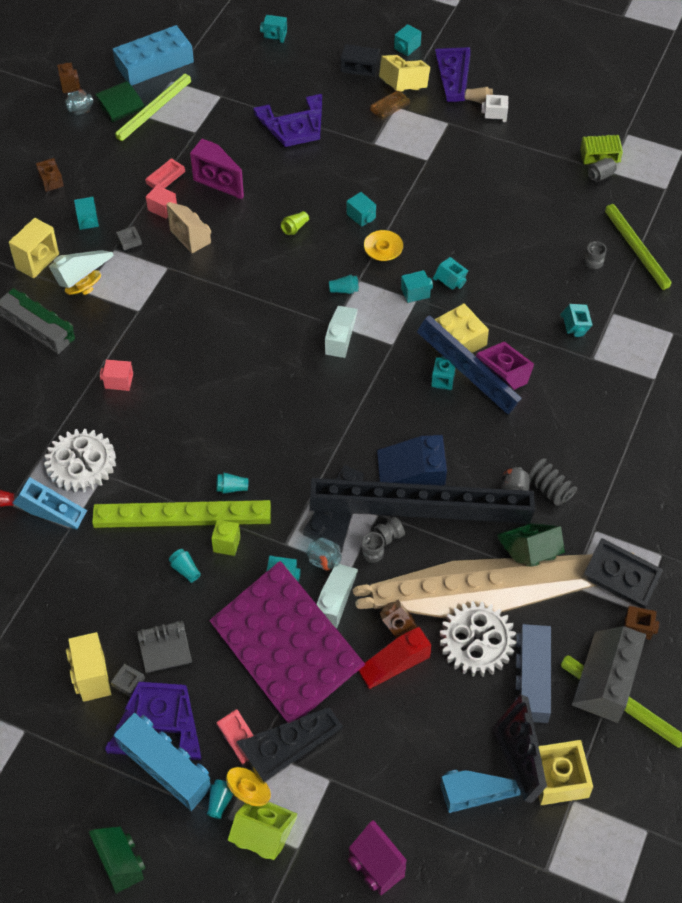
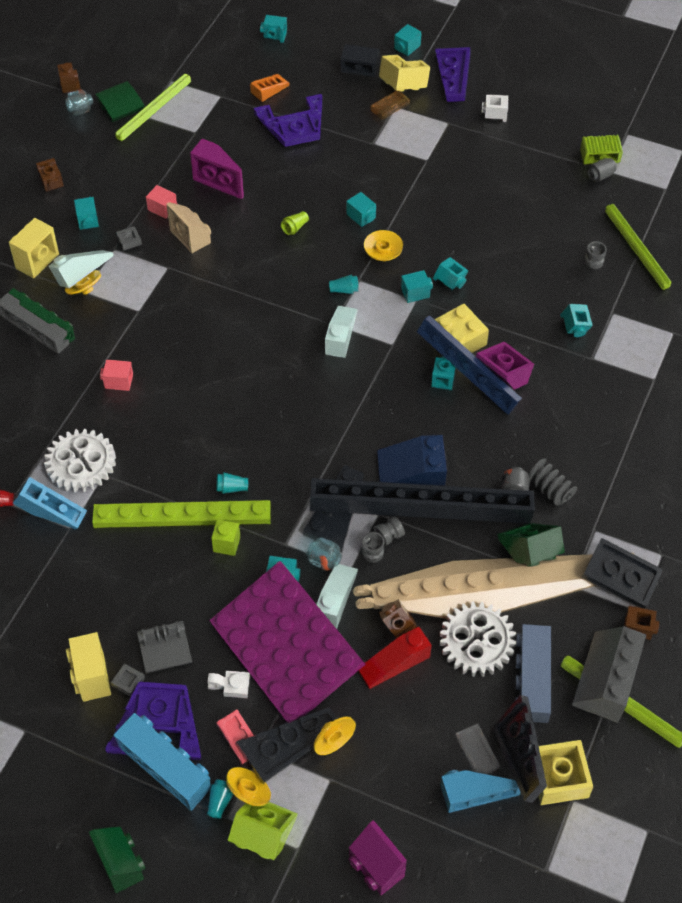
dark azure brick [113,25,194,86] -> none
coral plate [145,158,185,189] -> none
teal cone [169,549,201,583] -> none
tan cone [465,87,493,104] -> none
none -> white plate [208,671,250,698]
none -> orange slope [250,74,289,102]
none -> yellow dish [314,717,356,755]
none -> clear tile [456,724,500,774]

